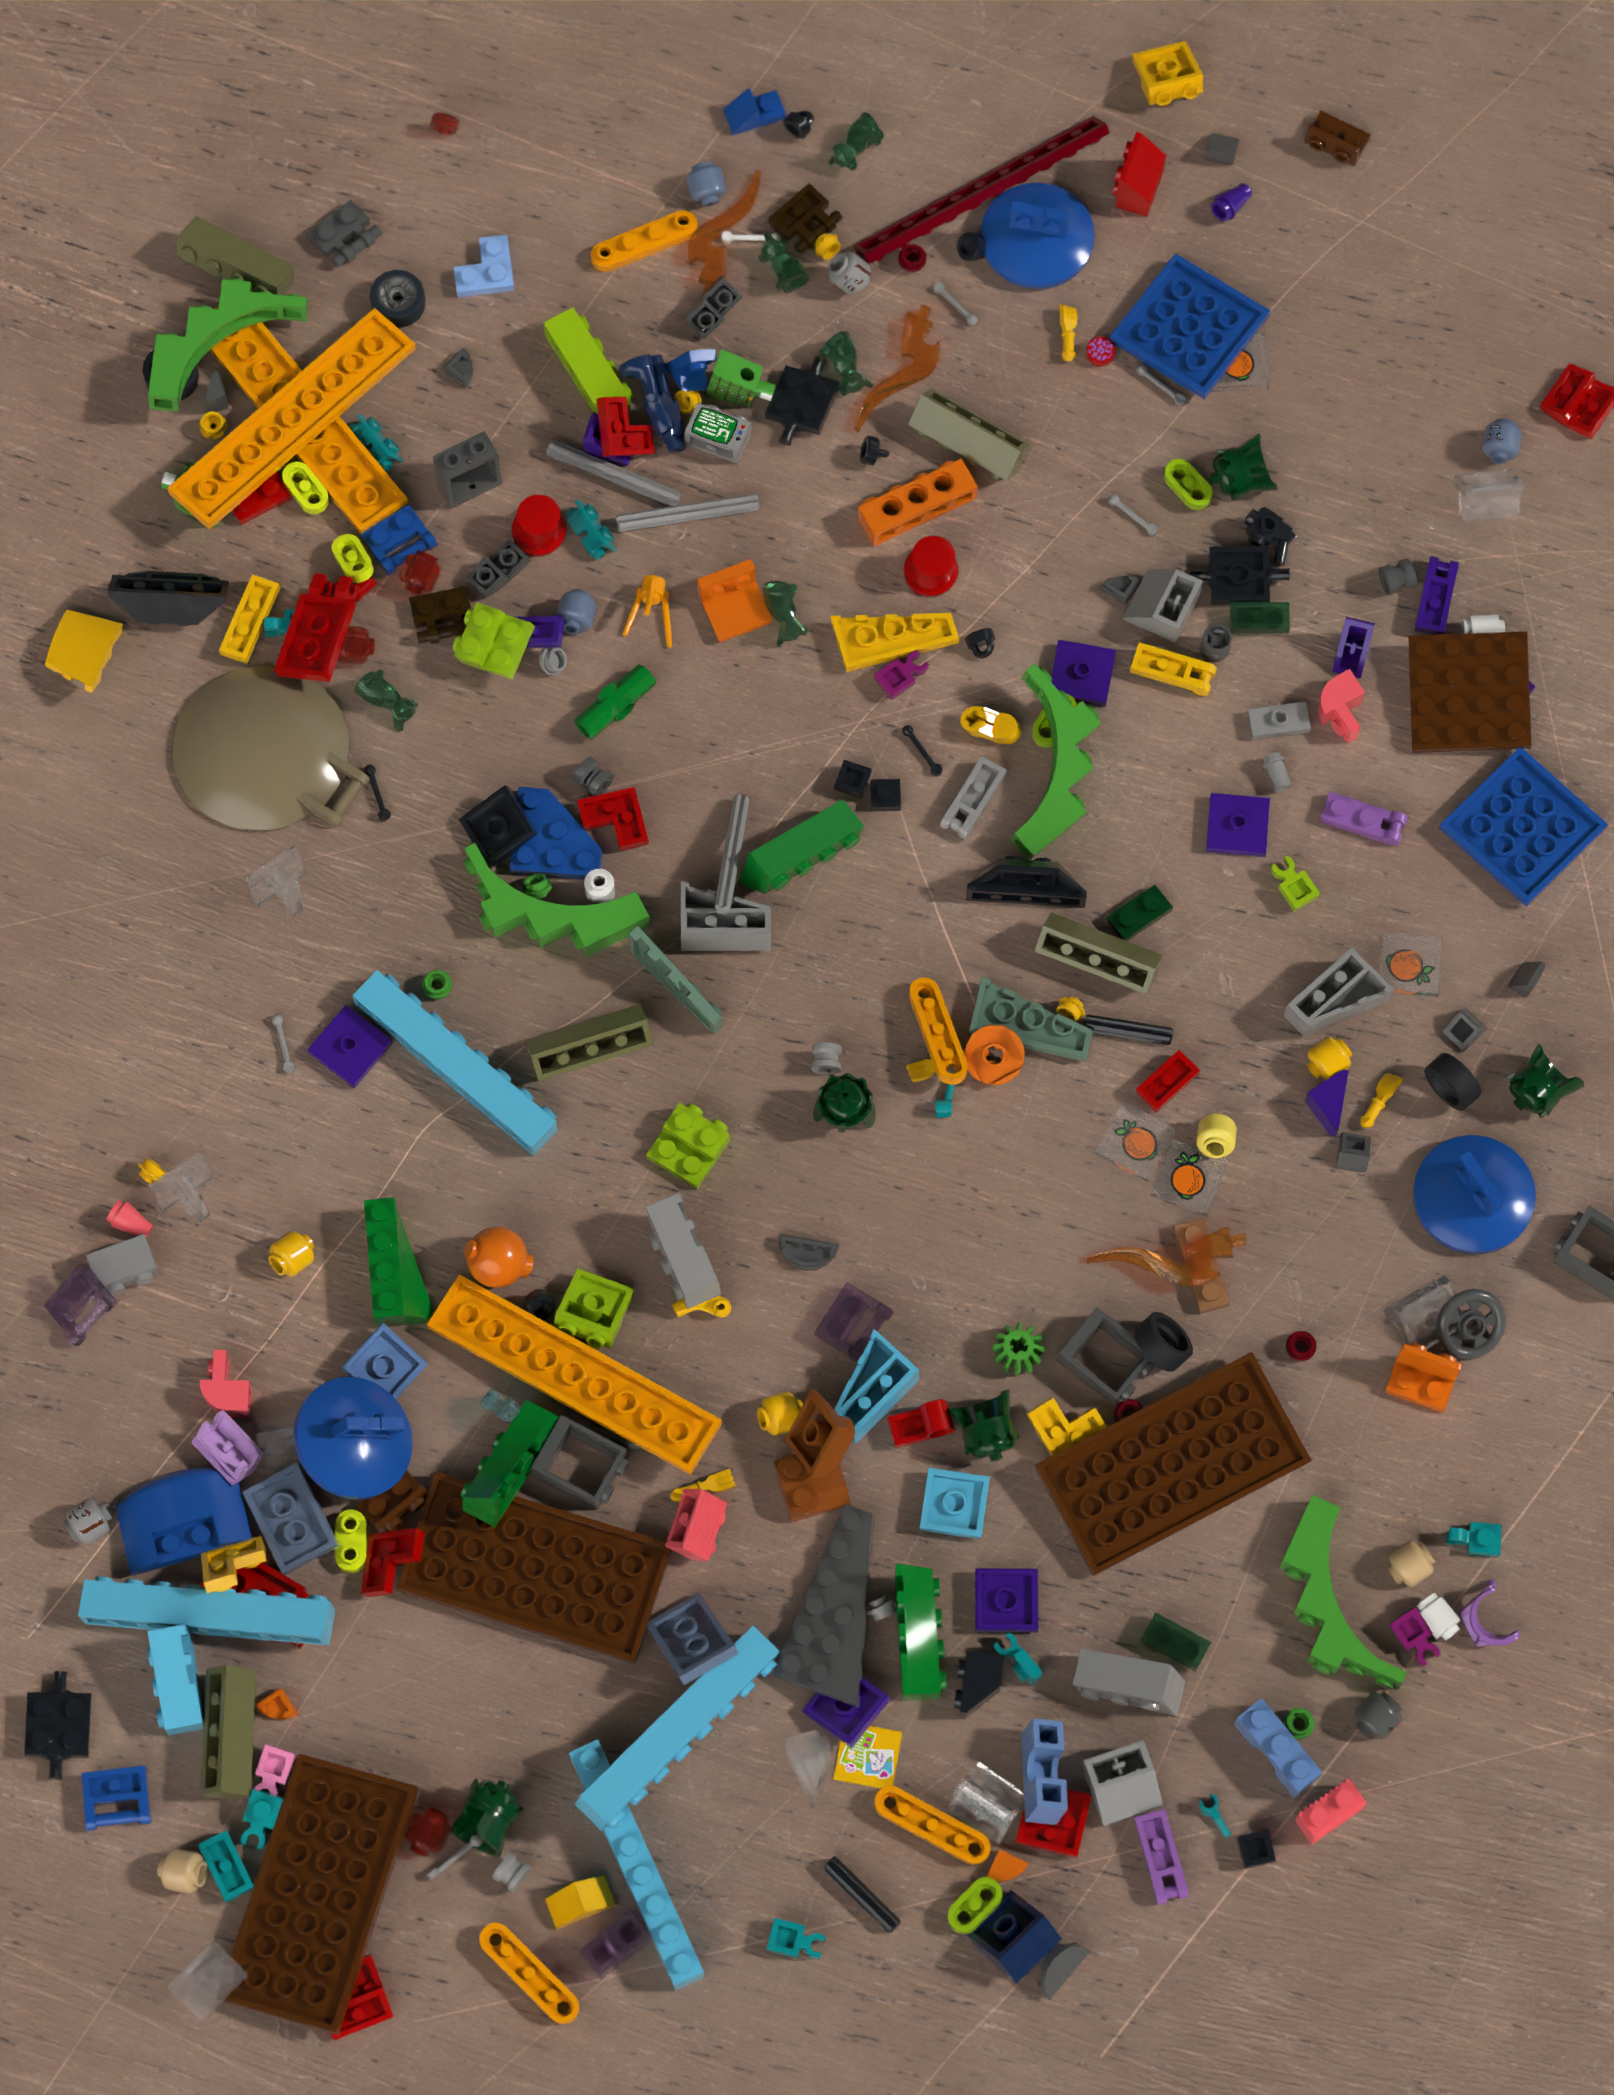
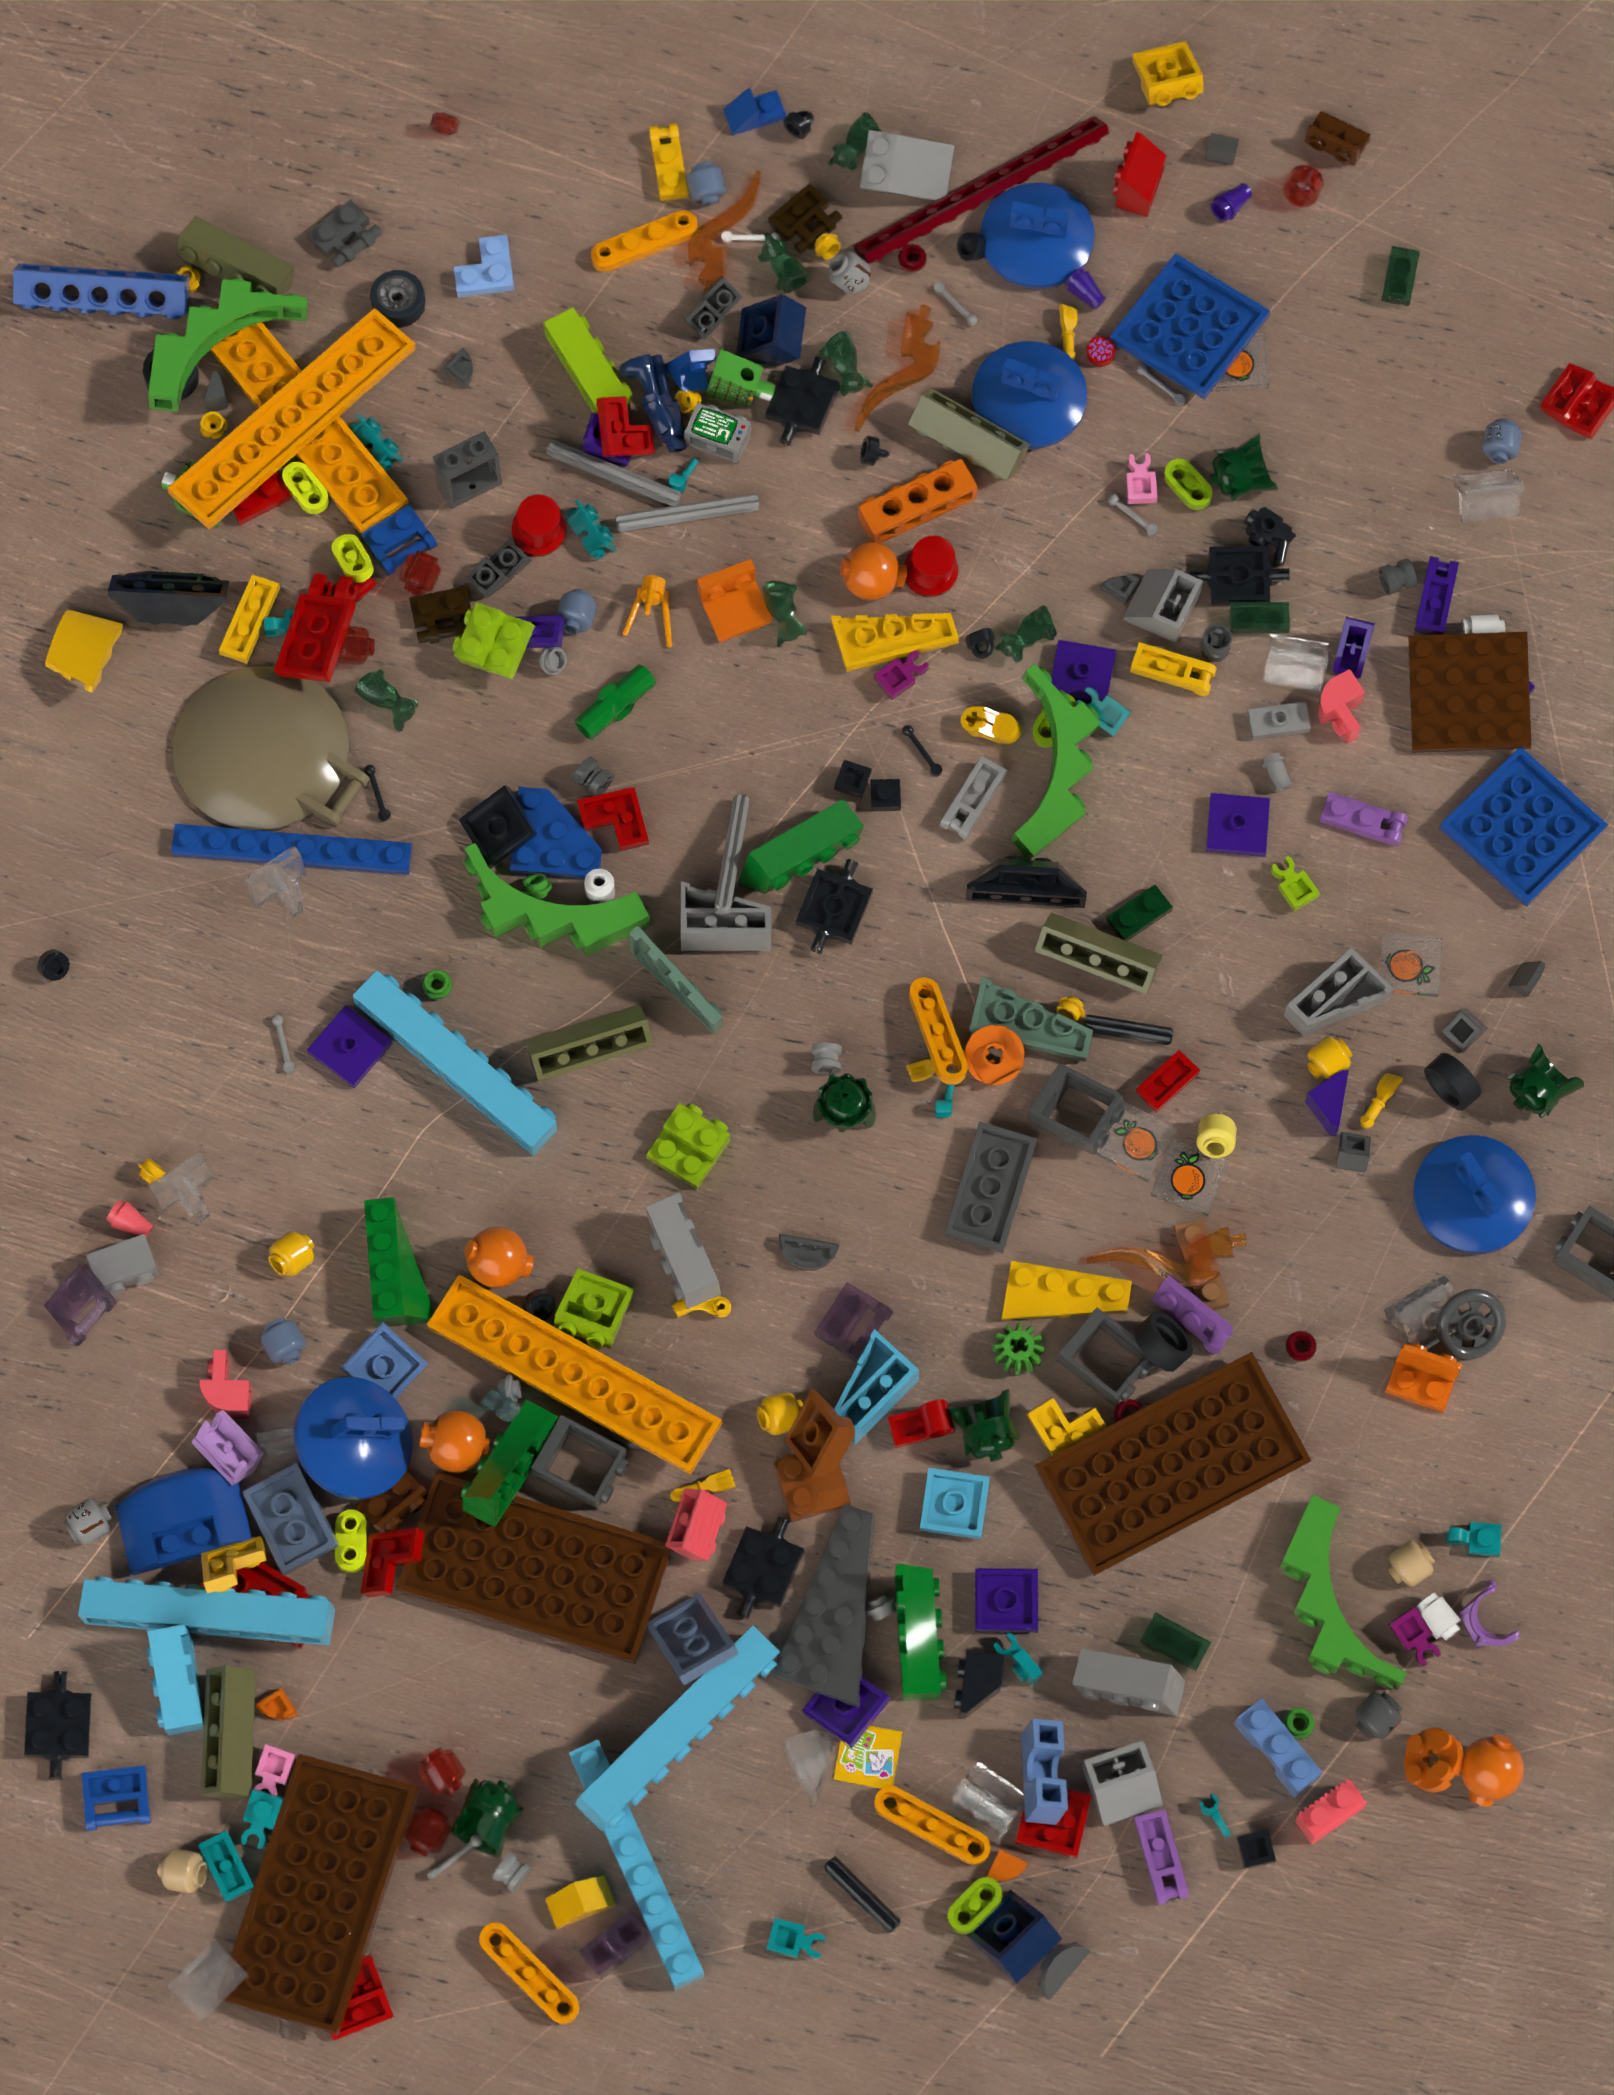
none -> blue brick [13,263,190,319]
none -> black tile [37,949,70,981]
none -> blue plate [171,824,412,875]
none -> yellow plate [174,266,201,293]
none -> sand blue head [260,1317,306,1366]
none -> orange brick [418,1410,490,1473]
none -> clear red head [419,1747,466,1796]
none -> light grey plate [498,1374,523,1405]
none -> yellow plate [649,123,688,201]
none -> teal hand [669,458,699,493]
none -> black plate [722,1516,805,1619]
none -> dark blue slope [736,294,806,366]
none -> black plate [796,859,873,954]
none -> orange brick [839,542,907,601]
none -> light grey slope [860,130,955,201]
none -> dark grey plate [944,1122,1037,1254]
none -> blue bracket [972,341,1087,449]
none -> clear green animal [995,605,1057,663]
none -> yellow wing [1001,1261,1132,1322]
none -> dark grey window [1028,1063,1125,1155]
none -> dark purple cone [1065,267,1106,310]
none -> teal plate [1076,687,1132,736]
none -> bright pink plate [1126,453,1157,504]
none -> medium lavender plate [1151,1275,1233,1354]
none -> clear bracket [1263,634,1328,692]
none -> clear red head [1283,165,1324,207]
none -> clear green plate [1381,246,1420,306]
none -> orange plate [1404,1728,1465,1793]
none -> orange brick [1461,1734,1524,1807]

